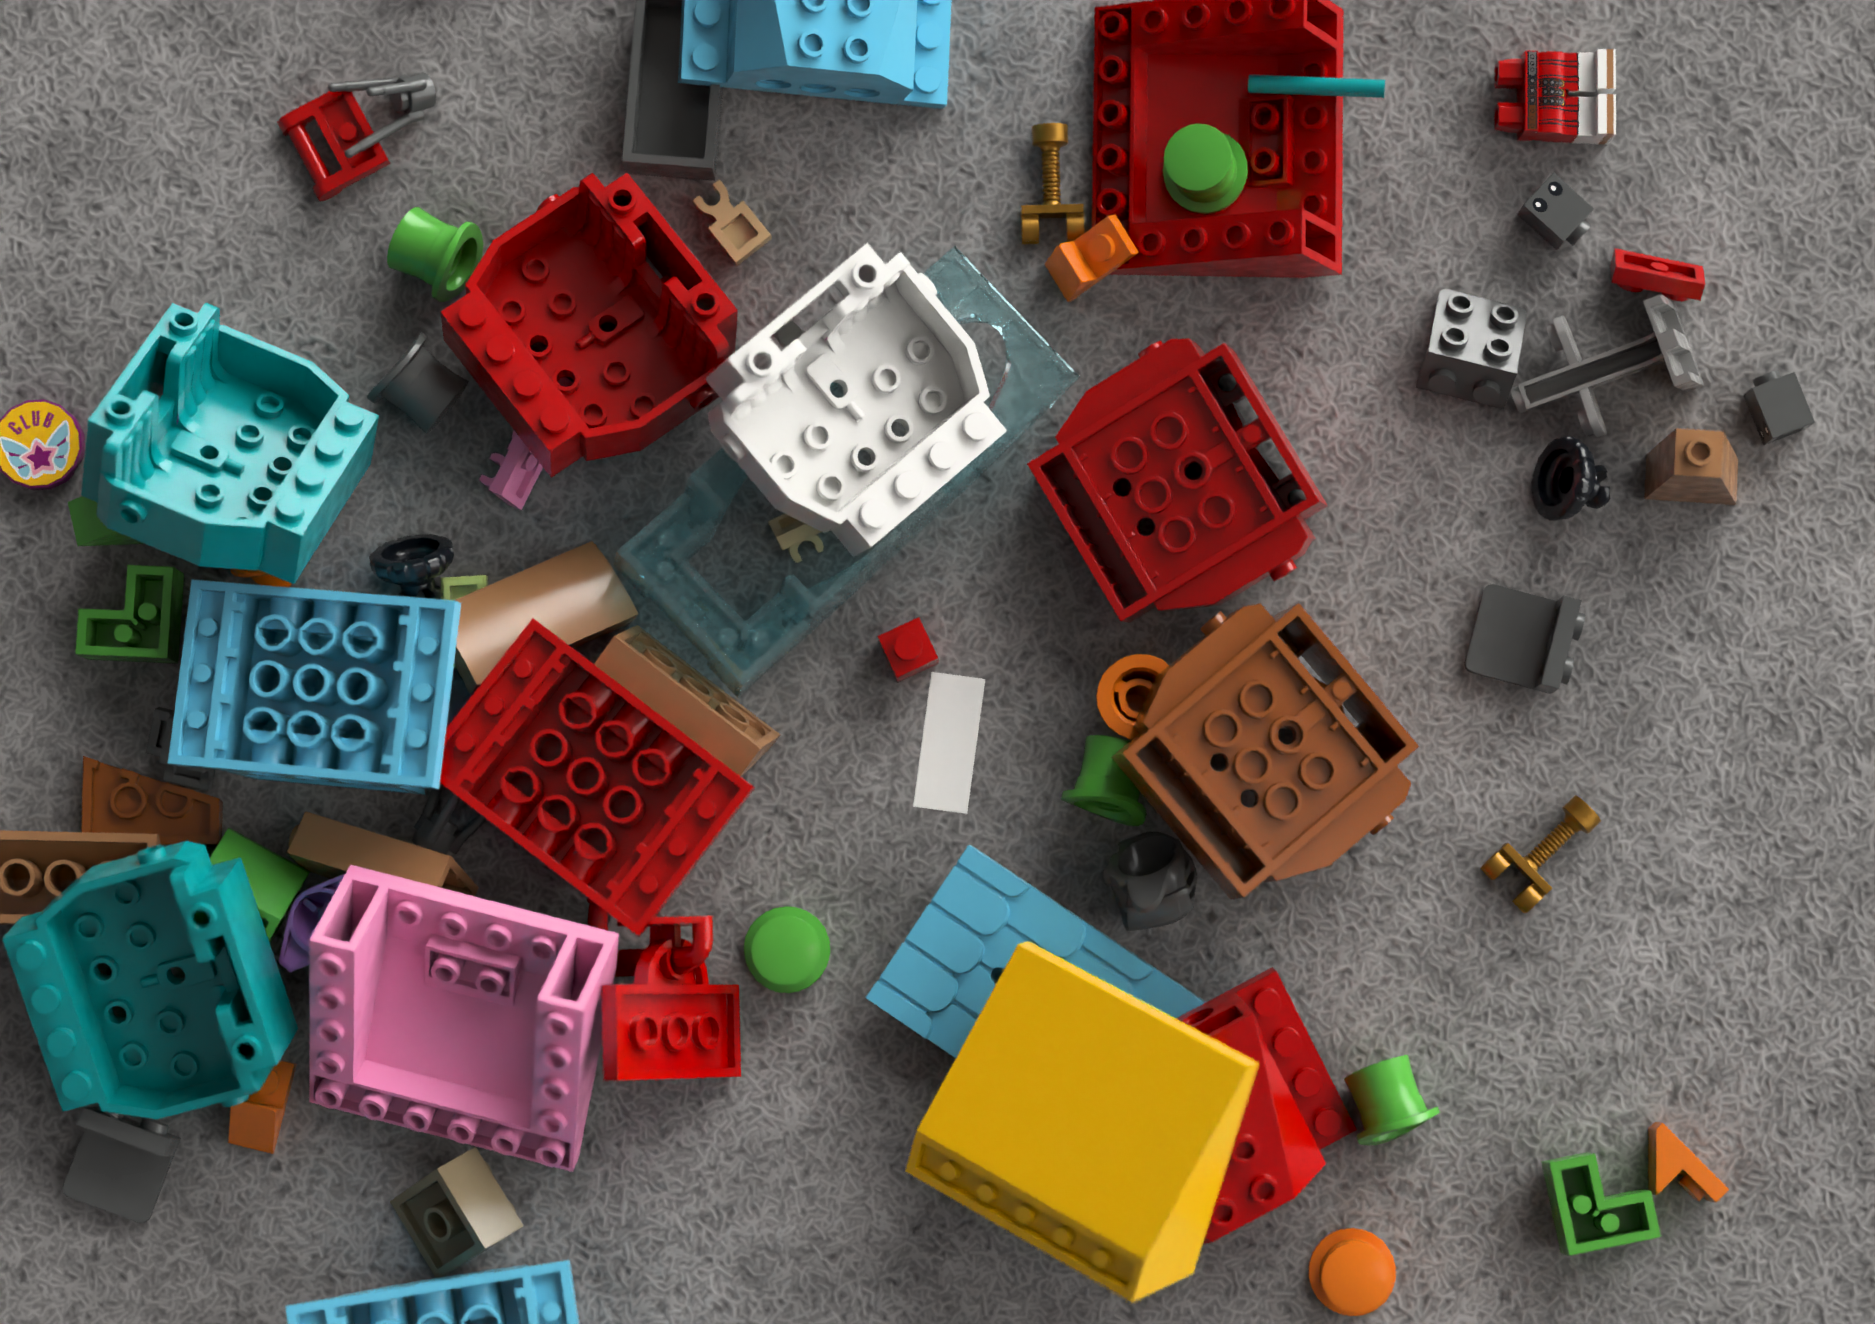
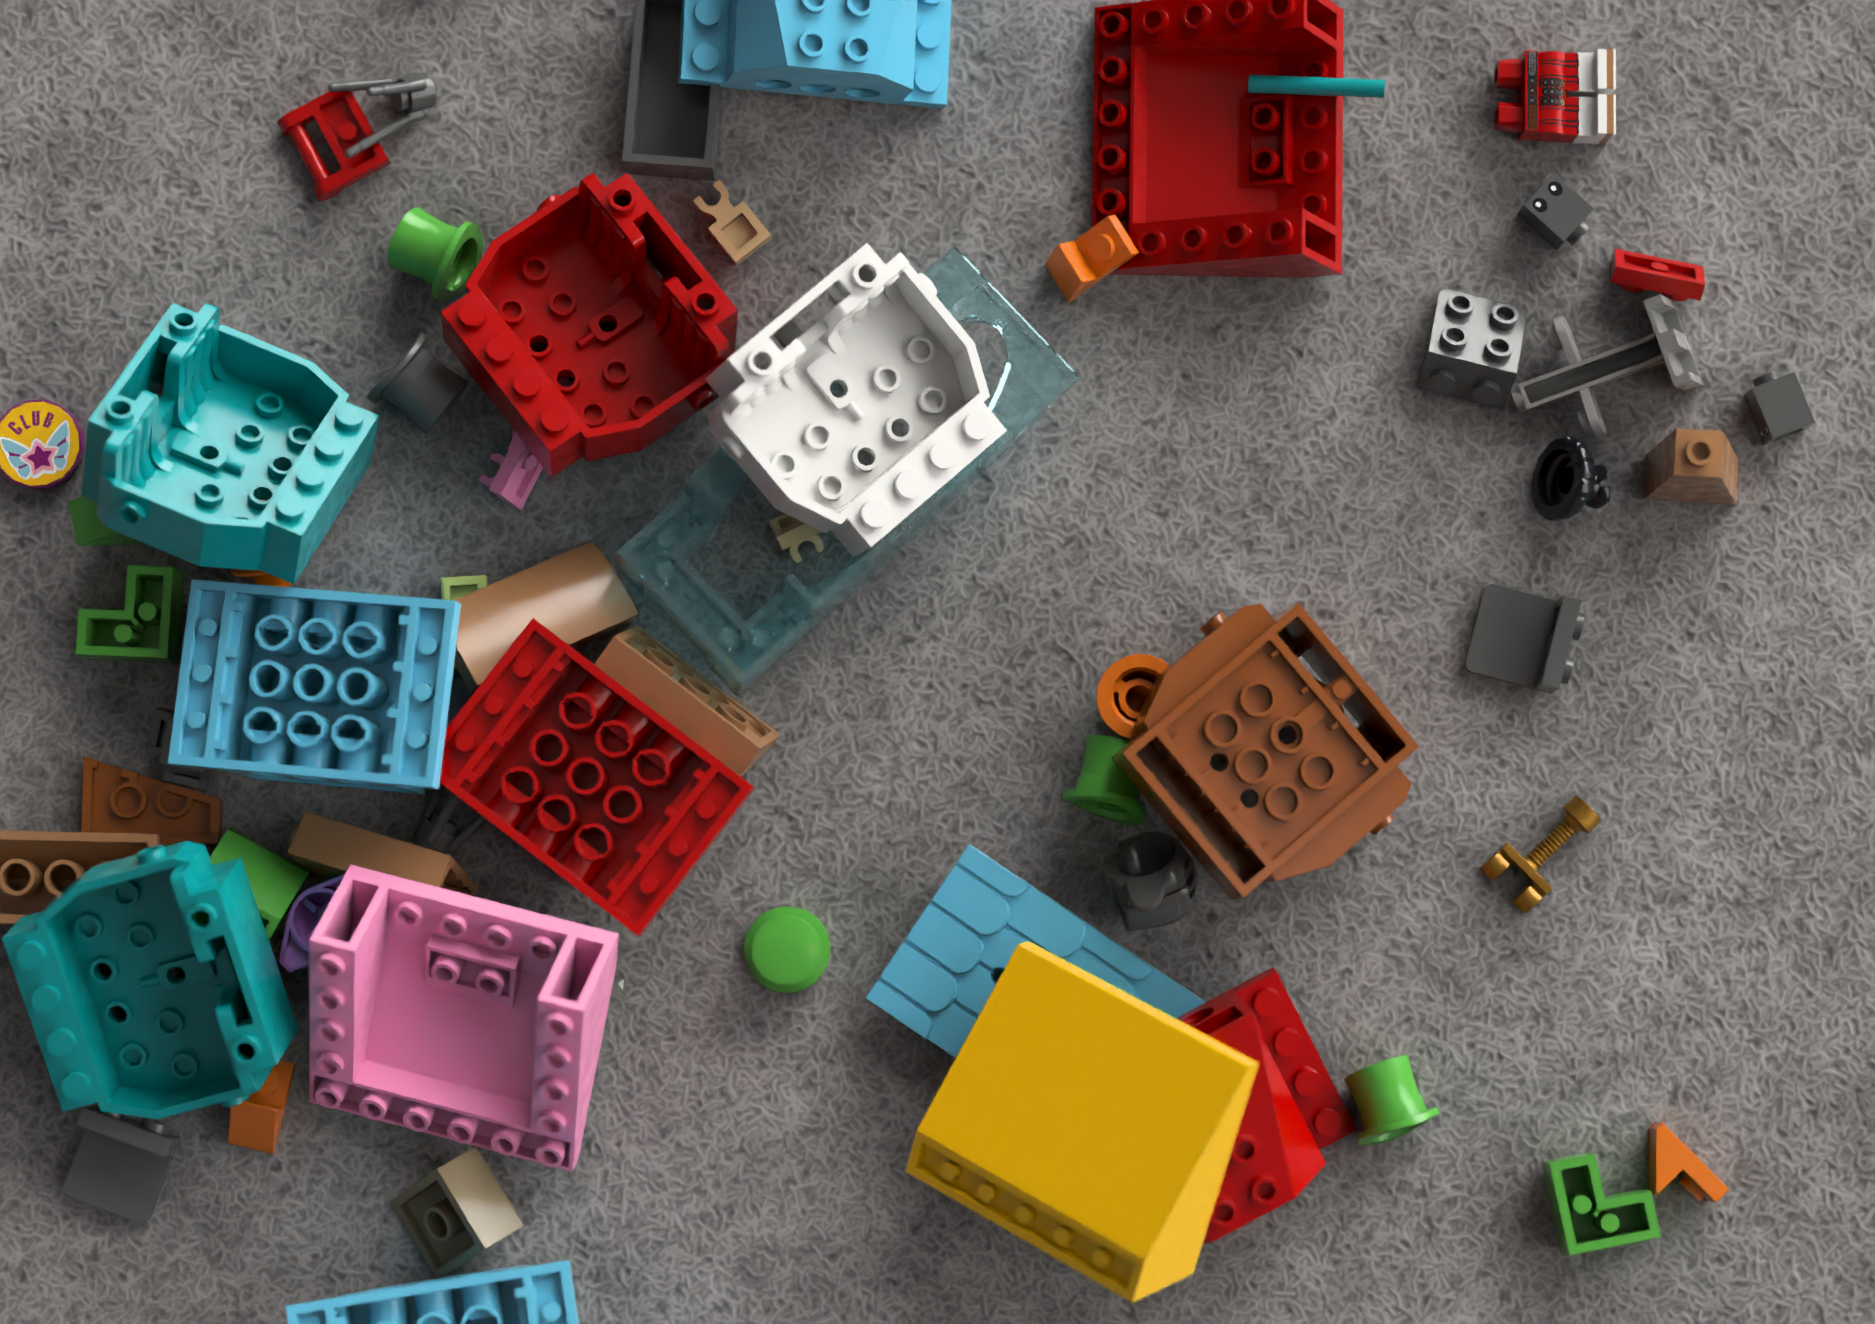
black hair [369,534,454,599] -> none
red plate [586,897,741,1081] -> none
red brick [877,617,939,683] -> none
white sticker [913,672,985,814] -> none
pearl gold bar [1021,123,1084,244] -> none
red piece [1027,338,1328,623] -> none
bright green piece [1163,123,1248,215] -> none
orange piece [1308,1228,1396,1316] -> none

